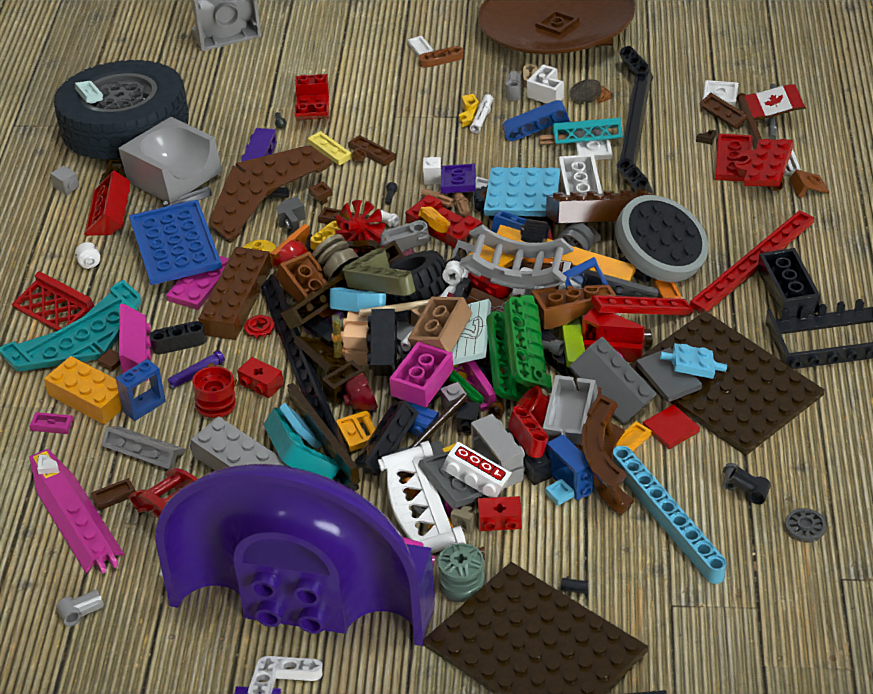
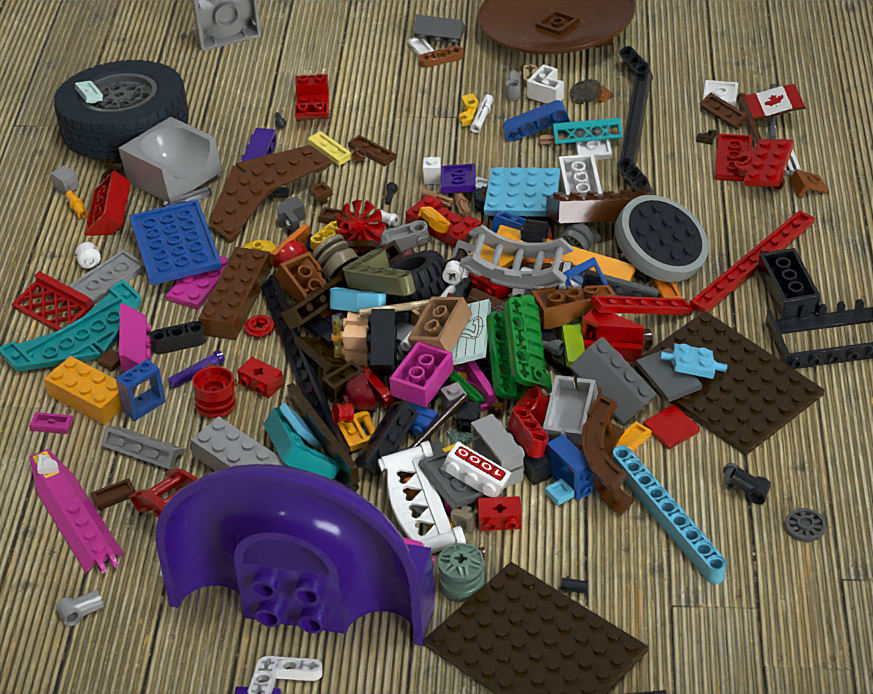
none -> light orange pin [65,190,89,219]
none -> light grey tile [68,250,146,304]
none -> red wheel [331,403,354,424]
none -> red beam [363,366,395,409]
none -> dark grey slope [413,14,465,44]
none -> clear light blue tile [447,429,473,445]

